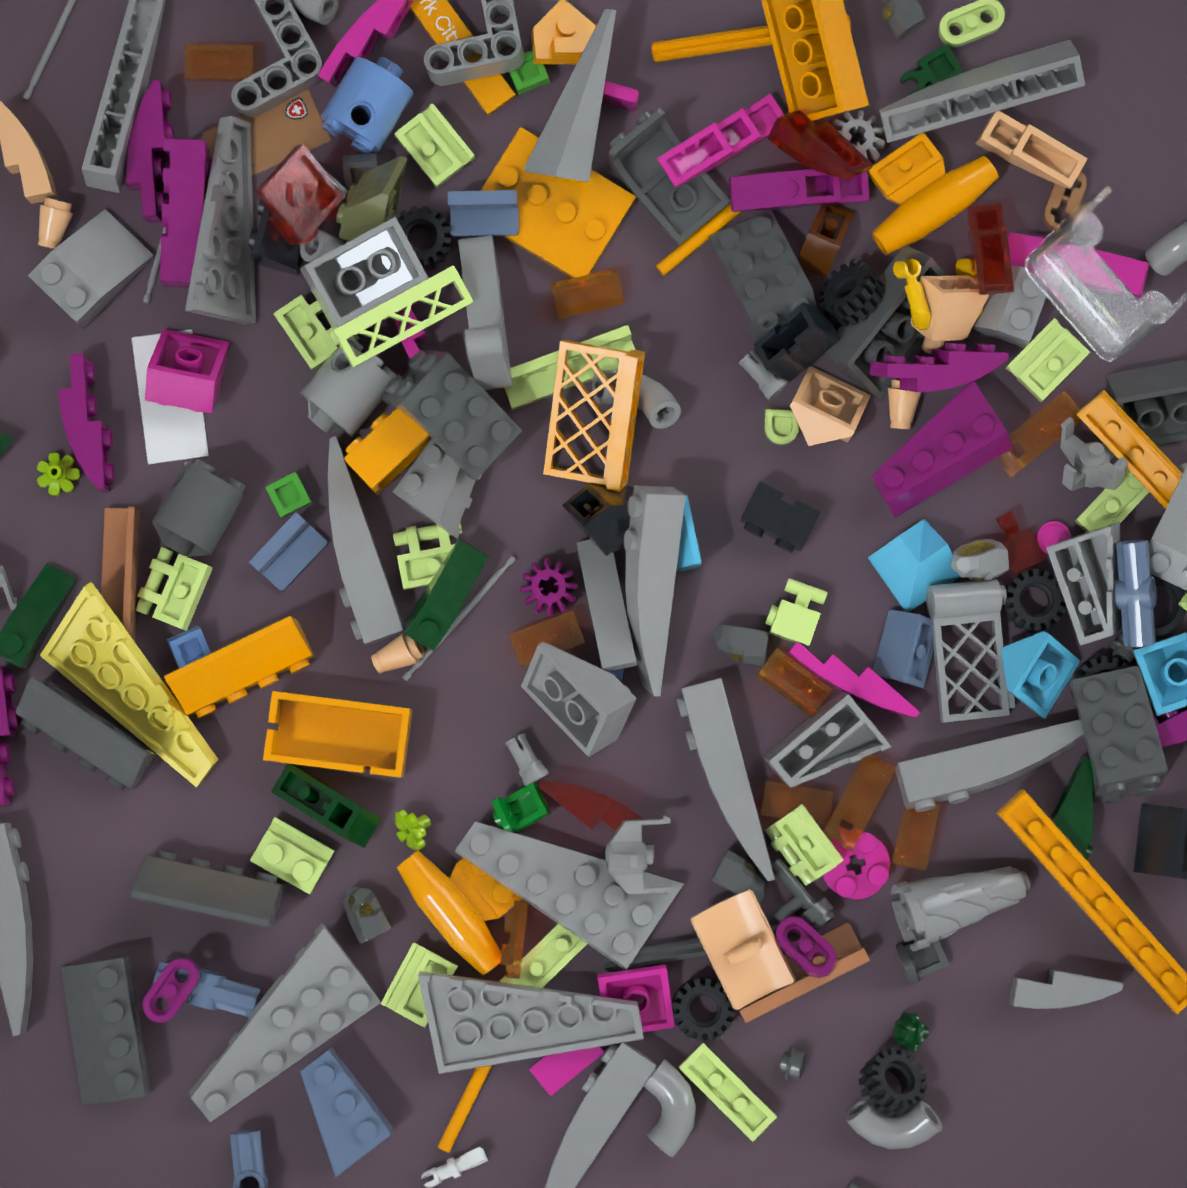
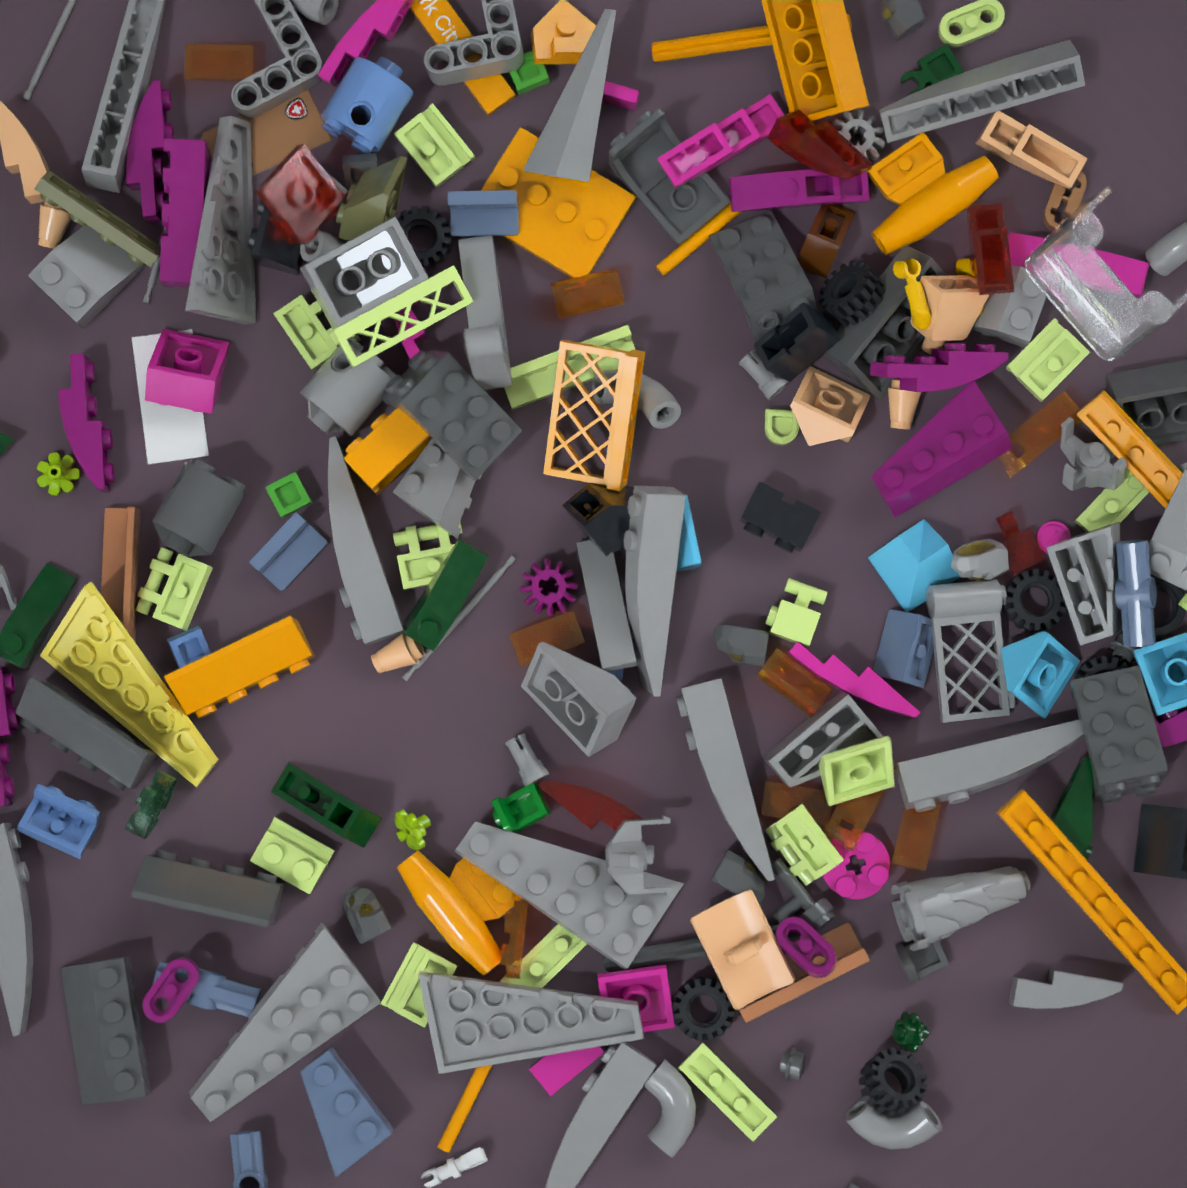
light orange piece [263,691,413,778] -> none
none -> medium blue bracket [18,784,100,859]
none -> olive plate [35,170,161,267]
none -> clear green plate [125,769,177,839]
none -> yellowish green slope [819,736,895,806]

